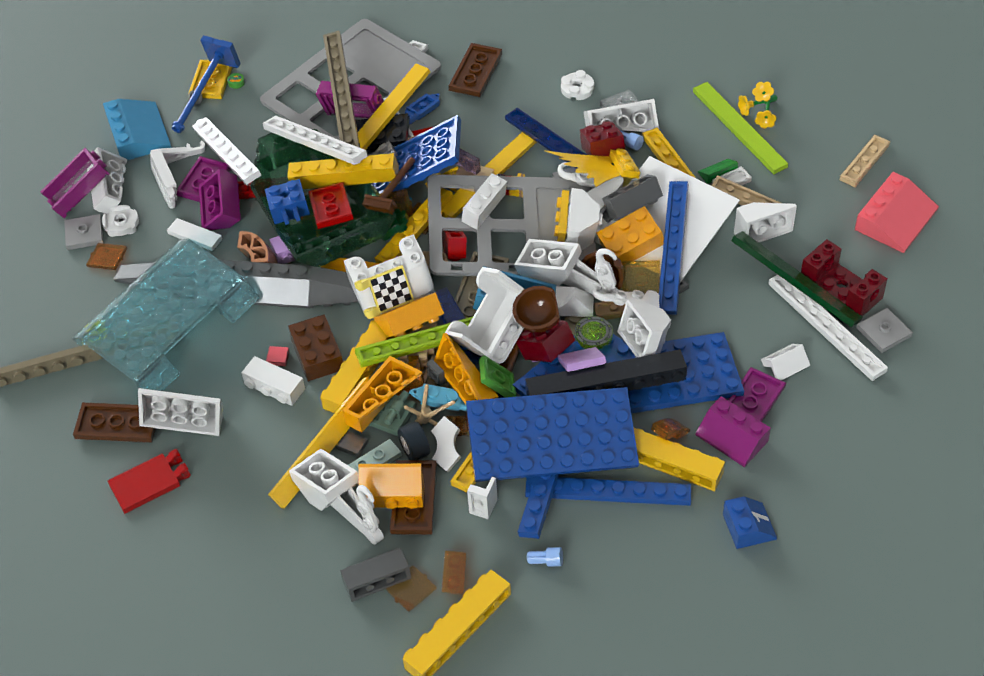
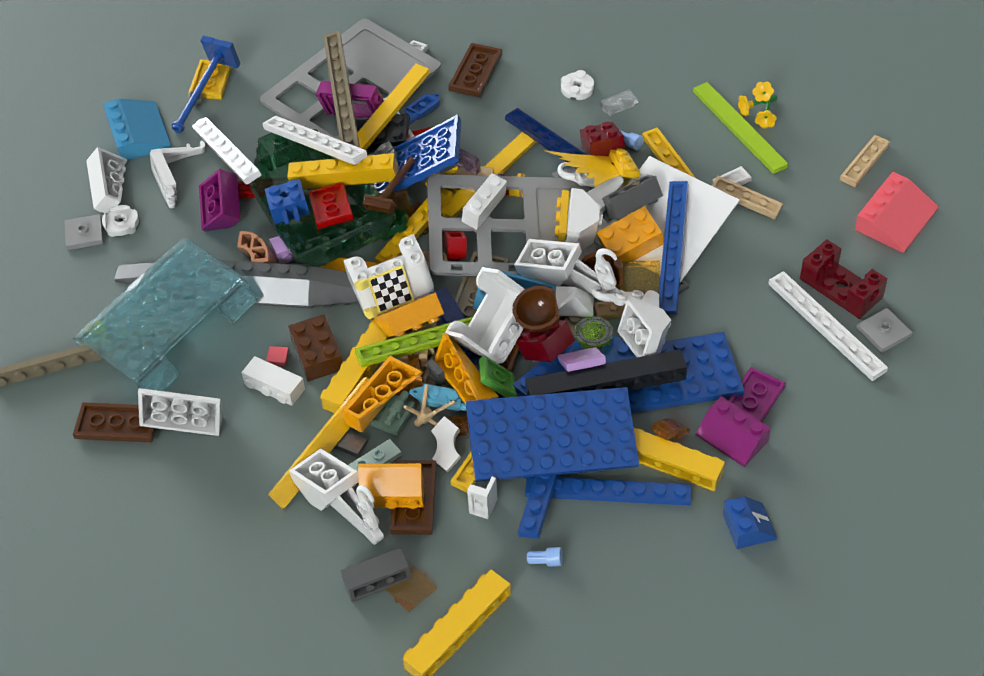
magenta door [40,148,110,218] -> none
clear orange piece [86,243,127,270] -> none
red tile [107,449,191,514] -> none
white tile [167,218,222,251] -> none
magenta tile [176,156,231,202] -> none
bright green tile [227,73,245,89] -> none
black wheel [398,421,430,460] -> none
clear orange slope [441,551,466,595] -> none
white wedge [584,99,659,132] -> none
green slope [698,159,738,184] -> none
dark green tile [731,231,863,327] -> none
white slope [734,202,797,242] -> none
white panel [761,344,810,380] -> none

